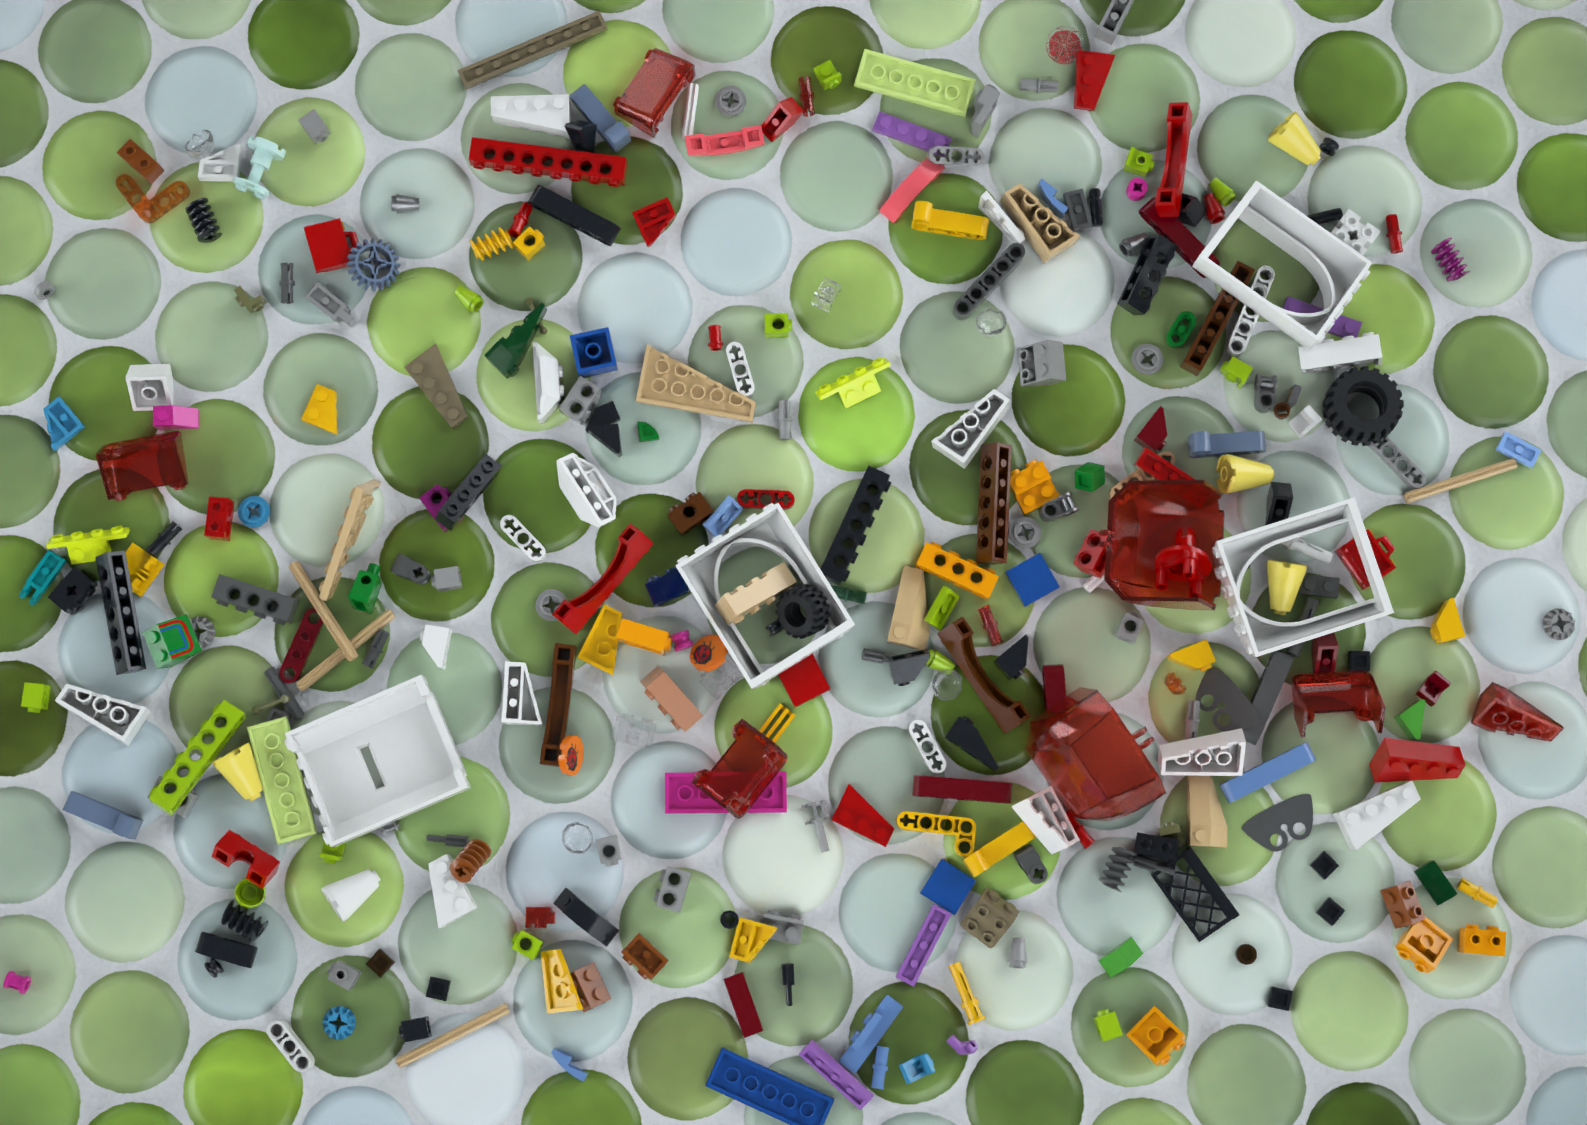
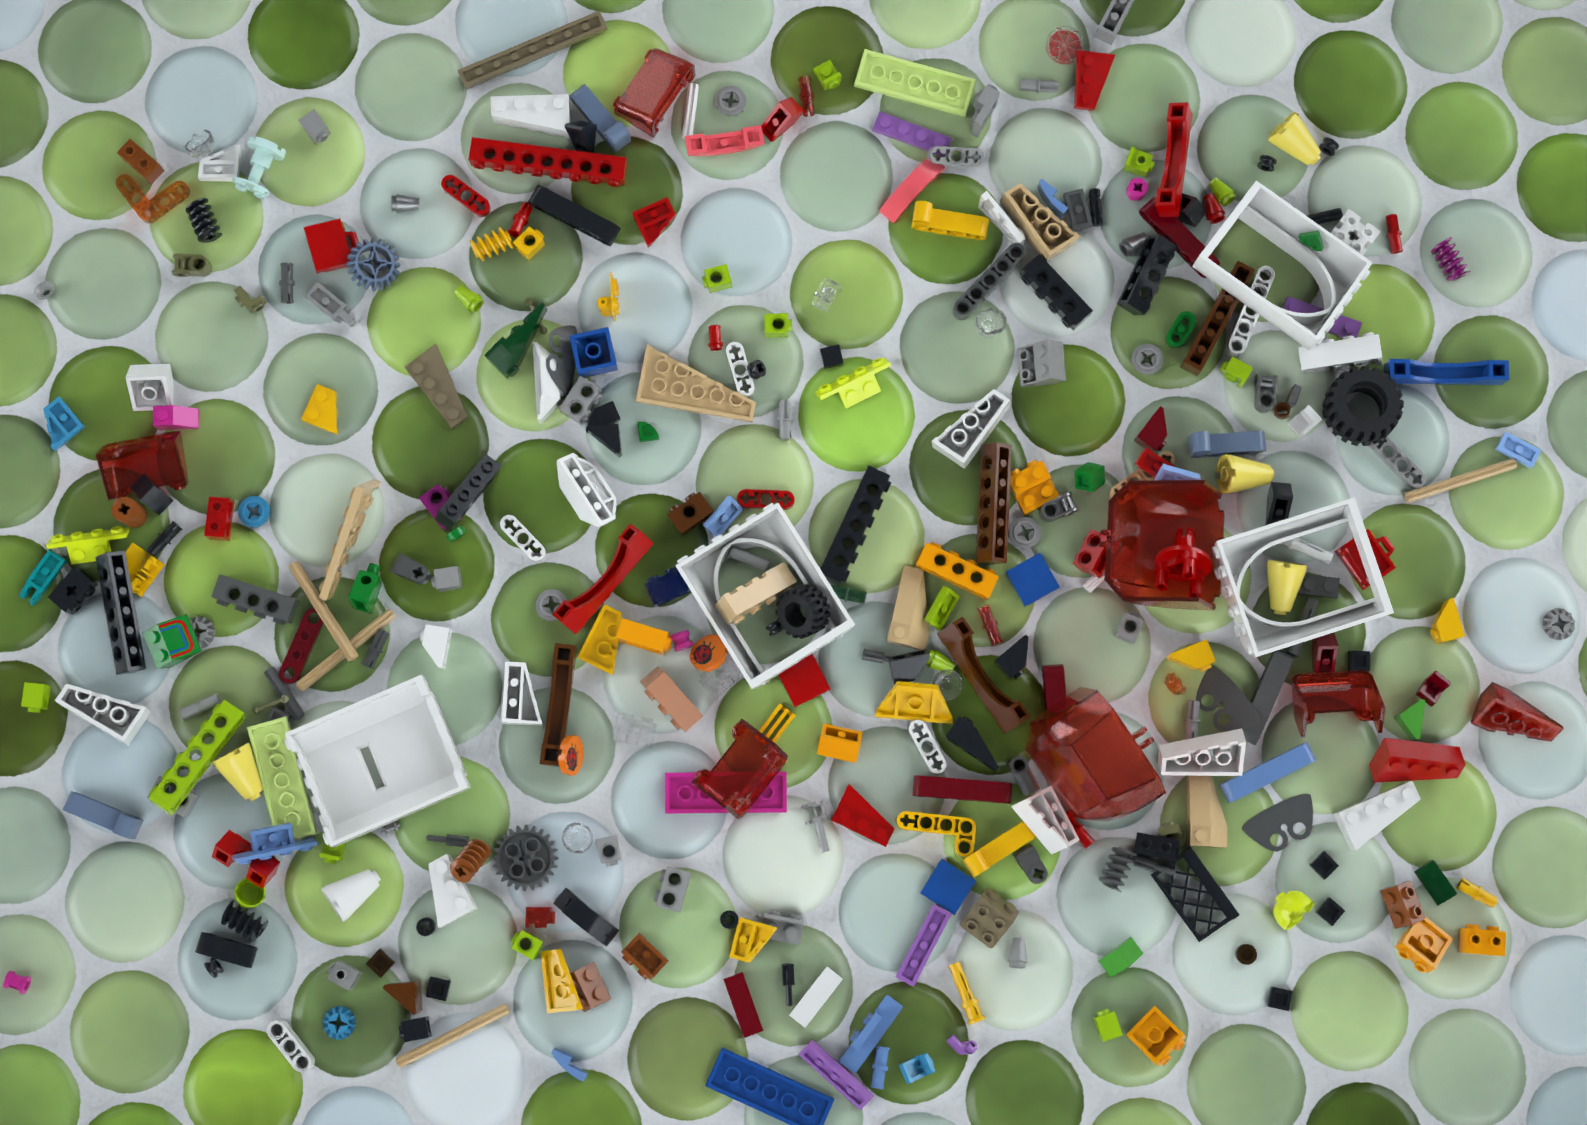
none -> dark orange piece [111,497,147,528]
none -> black slope [130,473,174,515]
none -> olive piece [172,253,212,277]
none -> light grey piece [179,693,221,721]
none -> medium blue bracket [232,822,317,864]
none -> reddish brown slope [383,981,423,1015]
none -> black bush [416,917,436,936]
none -> red beam [441,175,491,217]
none -> green tile [446,525,466,542]
none -> dark grey gear [492,825,559,891]
none -> dark grey piece [546,325,577,396]
none -> yellow hinge [597,272,619,321]
none -> lime brick [702,264,732,293]
none -> light grey piece [729,546,770,571]
none -> black bush [747,360,766,380]
none -> white tile [789,966,843,1028]
none -> light orange brick [817,723,863,763]
none -> black tile [820,344,844,369]
none -> yellow wing [875,681,953,724]
none -> dark grey piece [1008,756,1040,797]
none -> black brick [1020,254,1093,331]
none -> light blue plate [1155,464,1201,493]
none -> black bush [1257,155,1277,172]
none -> neon yellow cylinder [1273,890,1314,930]
none -> green tile [1298,231,1324,251]
none -> blue arch [1384,359,1509,385]

